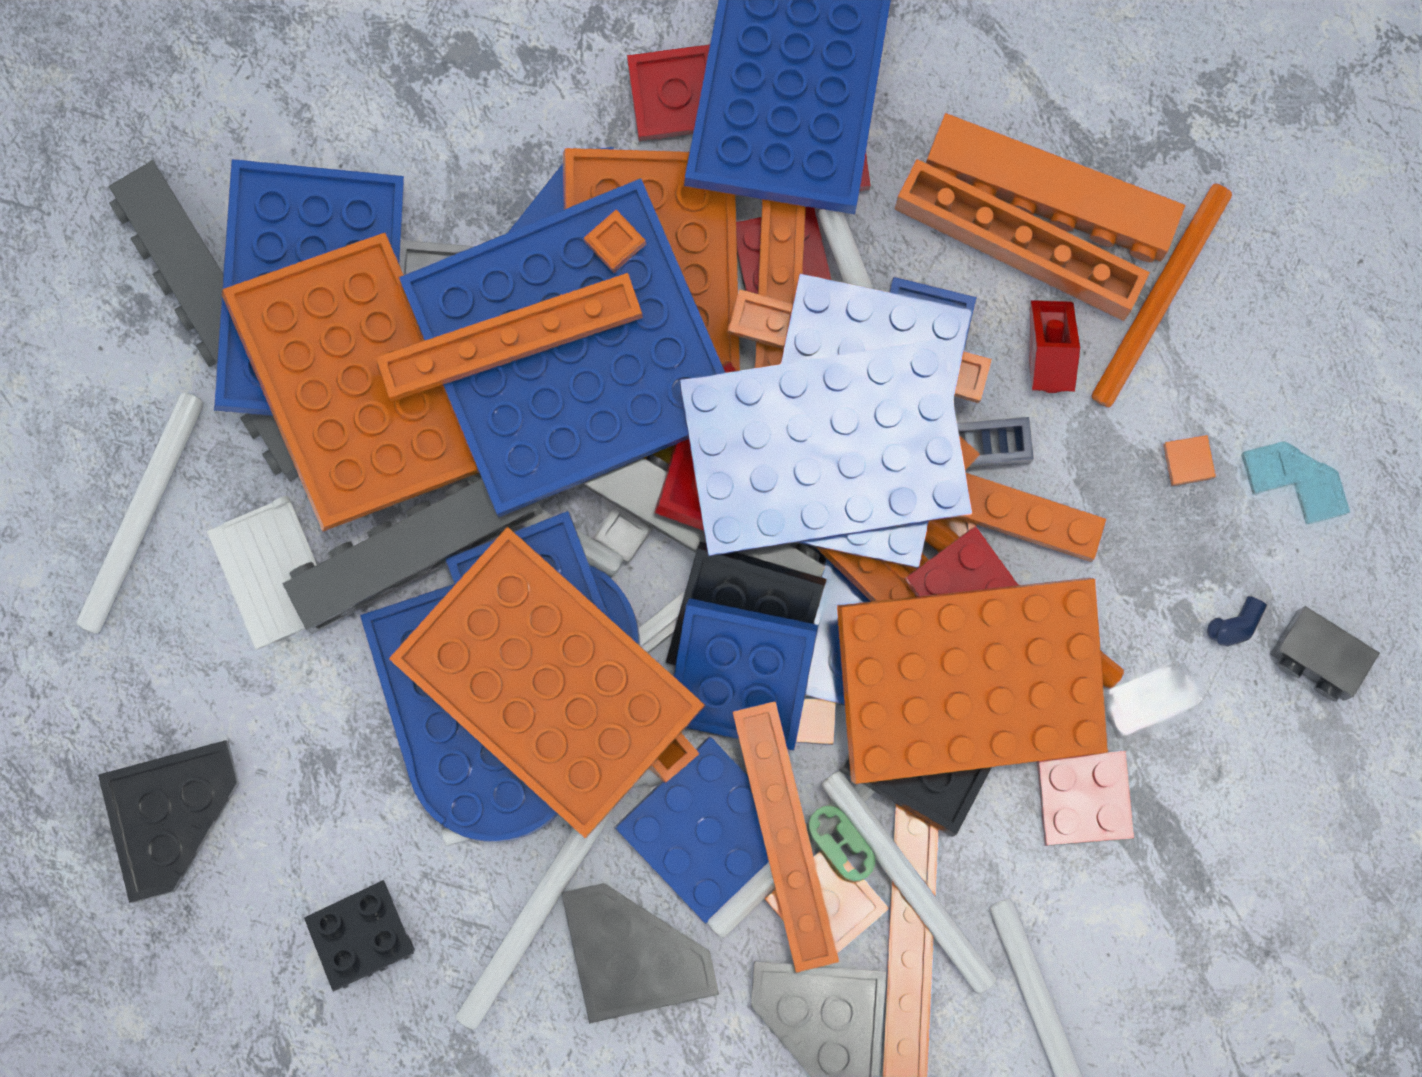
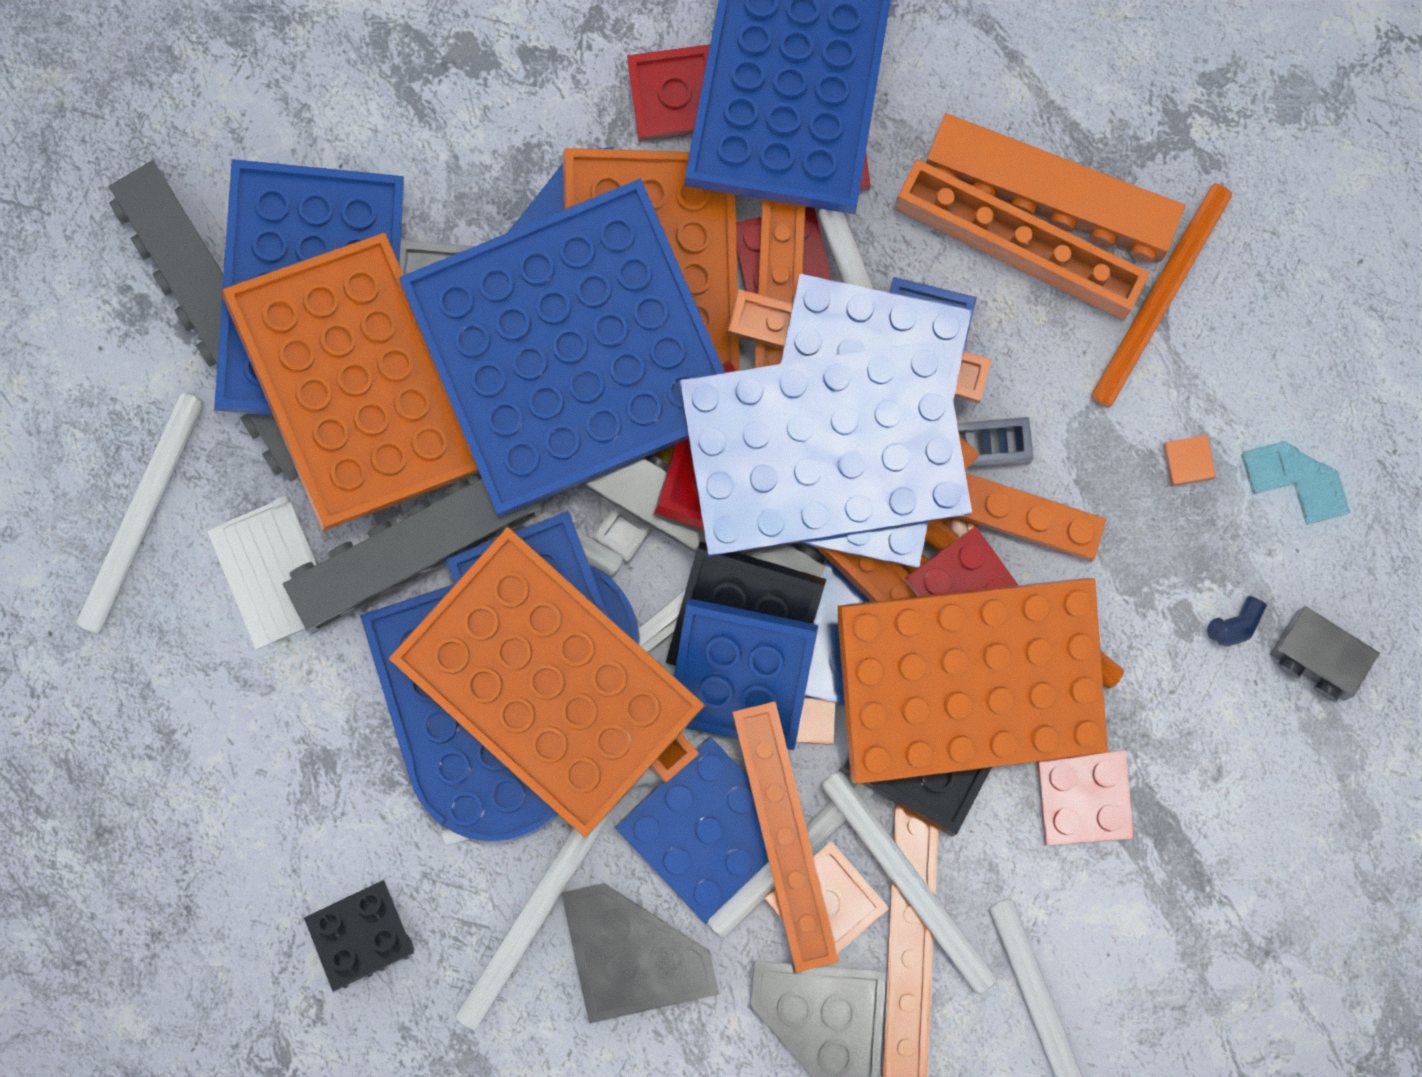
black plate [98,740,239,903] -> none
orange plate [376,273,643,402] -> none
orange tile [584,209,646,273] -> none
beam [807,806,875,883] -> none
red slope [1029,300,1080,393] -> none
clear hinge [1104,661,1203,739] -> none

